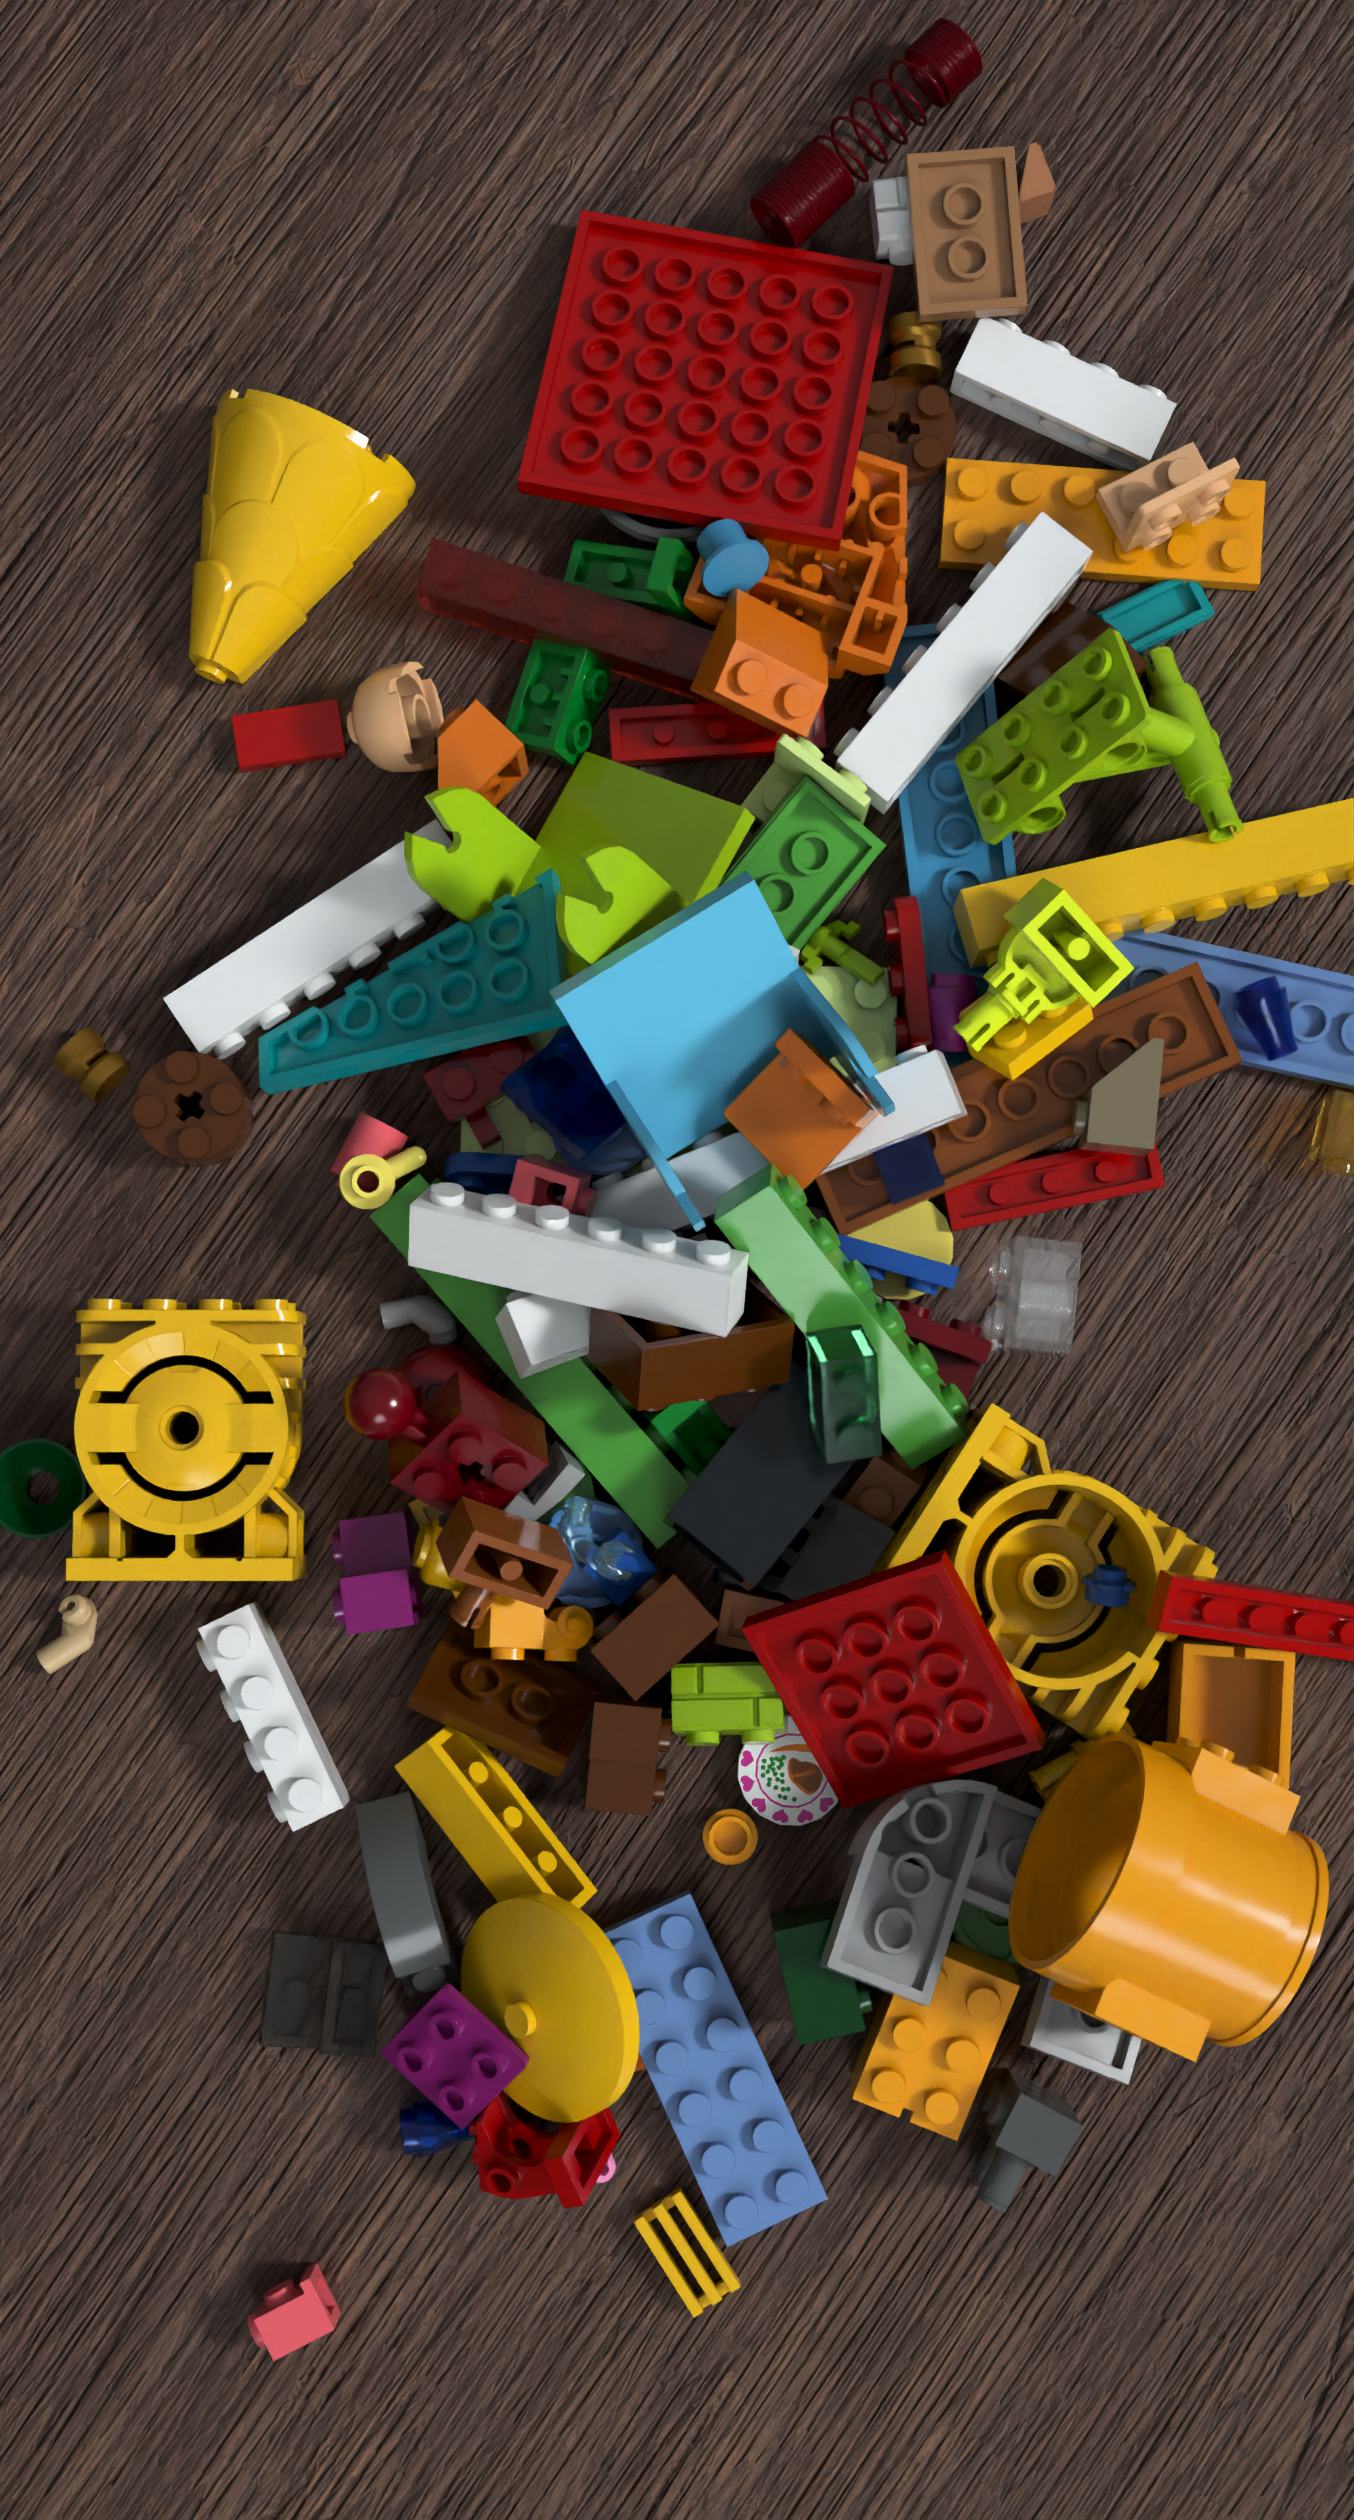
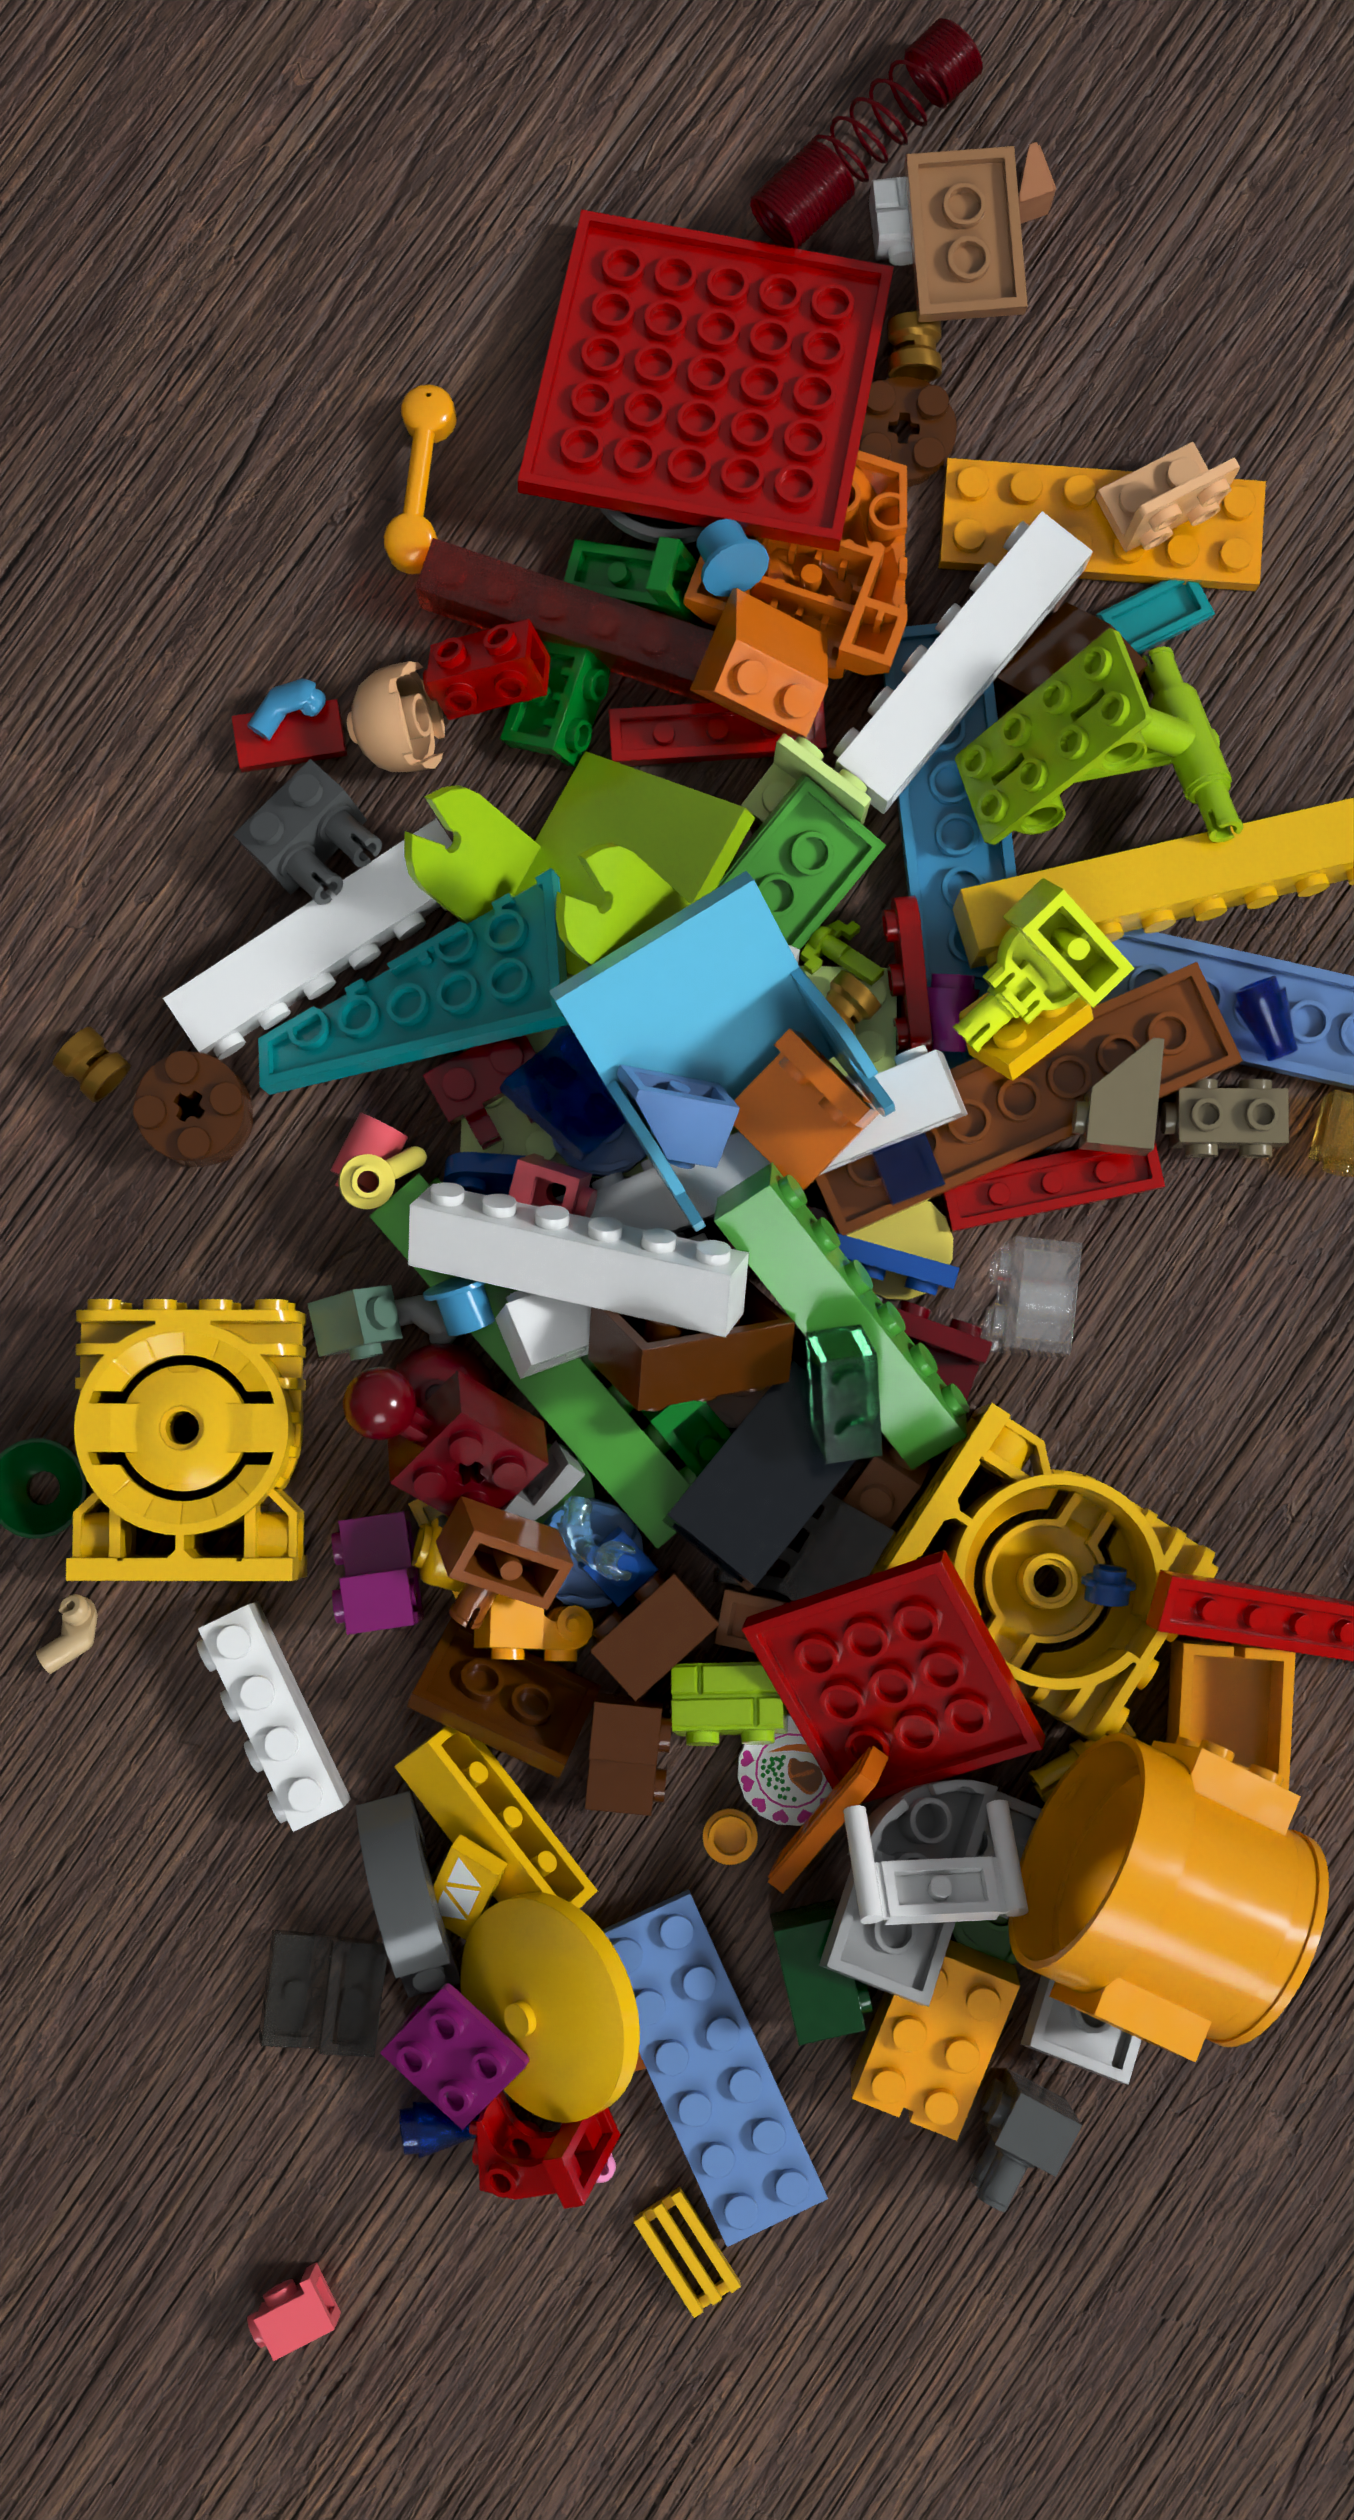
yellow cone [189,389,416,685] -> none
orange slope [438,699,529,842] -> none
white brick [950,317,1177,471] -> none
none -> dark grey brick [233,759,382,905]
none -> dark azure arm [247,678,326,741]
none -> sand green brick [307,1285,403,1361]
none -> light orange piece [384,384,457,574]
none -> red brick [423,619,551,720]
none -> dark azure piece [423,1277,495,1336]
none -> yellow tile [433,1835,508,1940]
none -> medium blue slope [616,1065,740,1169]
none -> orange tile [768,1746,889,1894]
none -> pearl gold wheel [826,970,881,1035]
none -> white plate [843,1800,1029,1925]
none -> dark tan brick [1160,1079,1289,1158]

